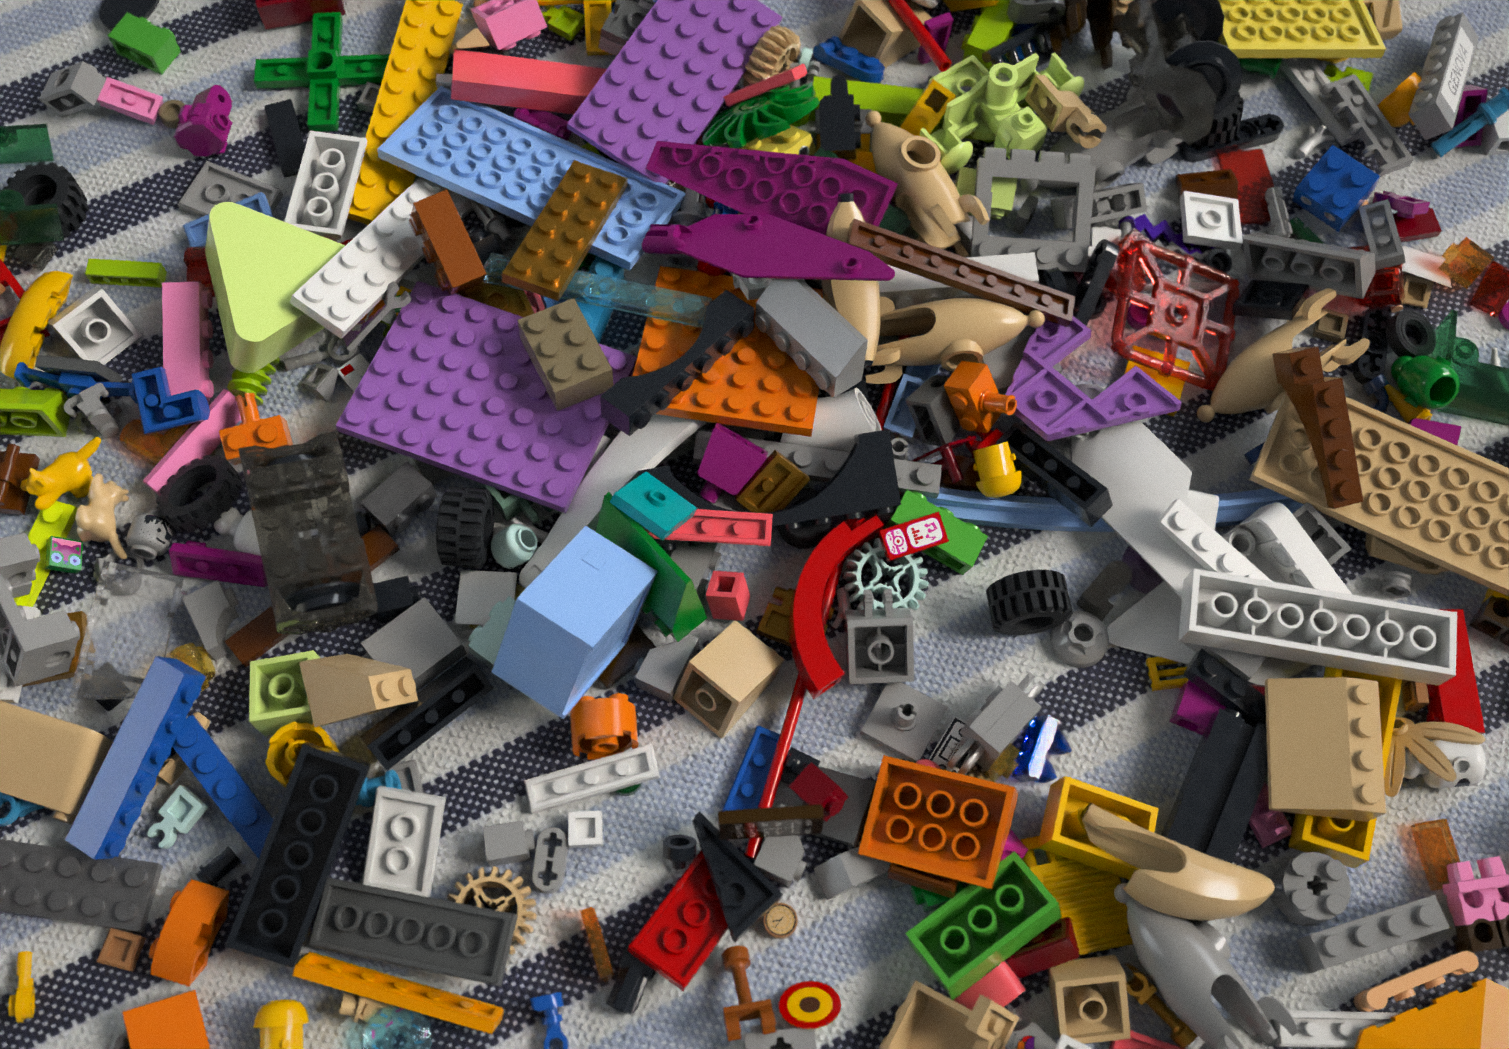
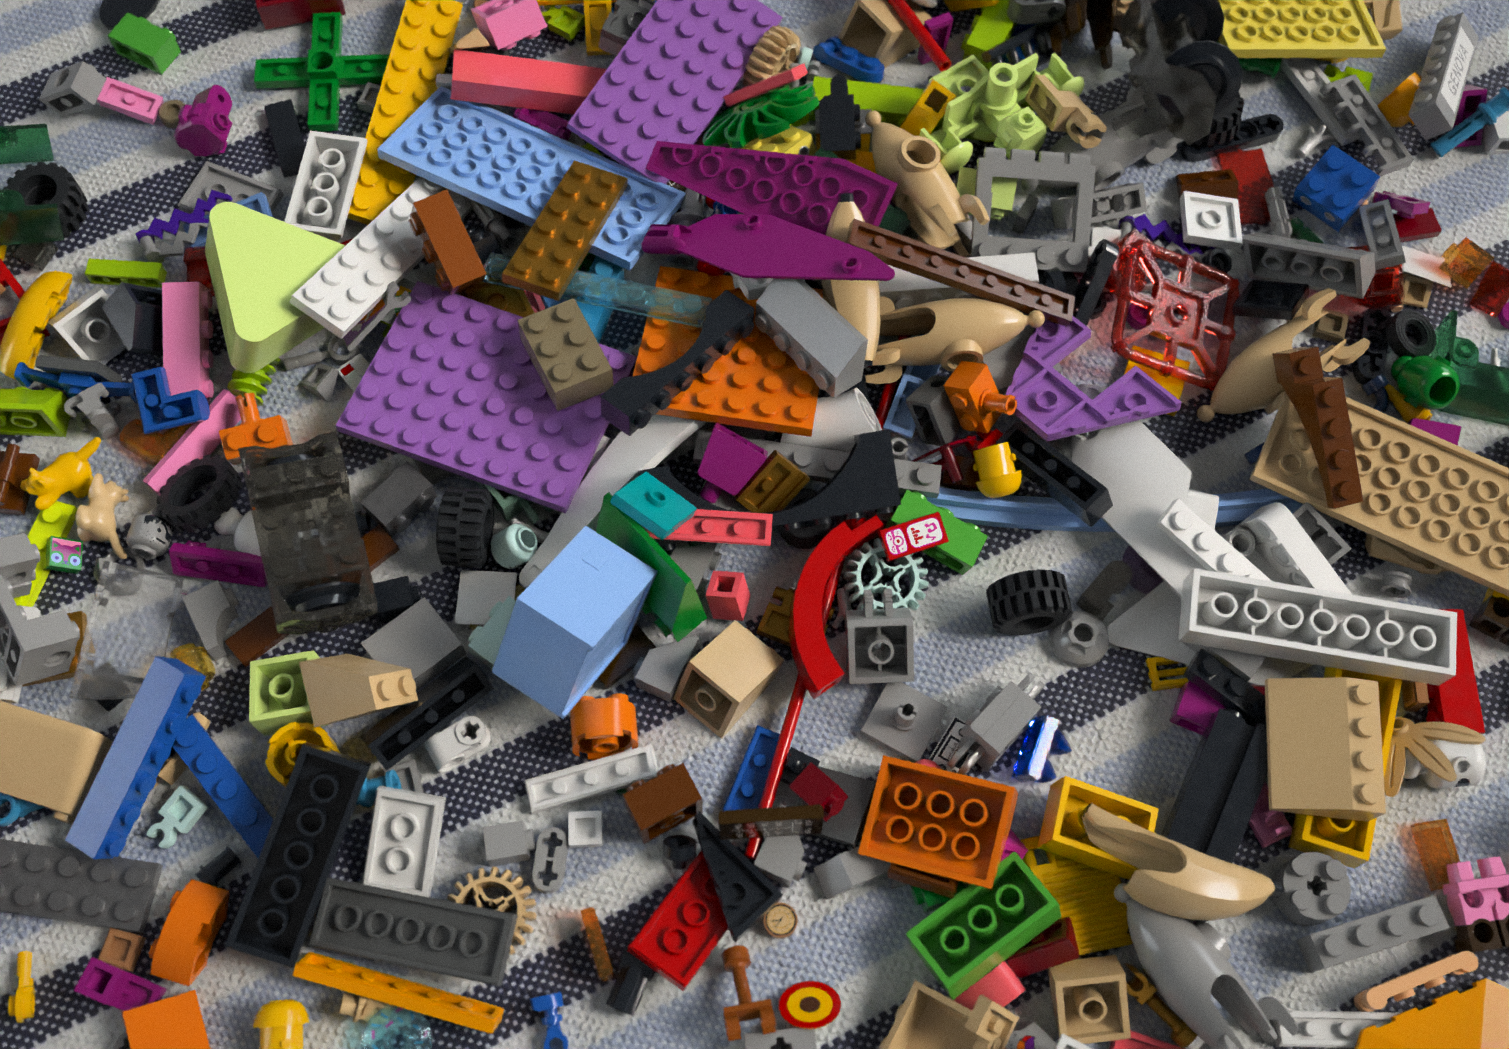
clear yellow plate [985,744,1021,782] -> none
none -> magenta slope [73,957,167,1011]
none -> black slope [102,282,163,357]
none -> piece [135,190,233,263]
none -> white piece [424,716,491,773]
none -> reddish brown brick [623,763,703,844]

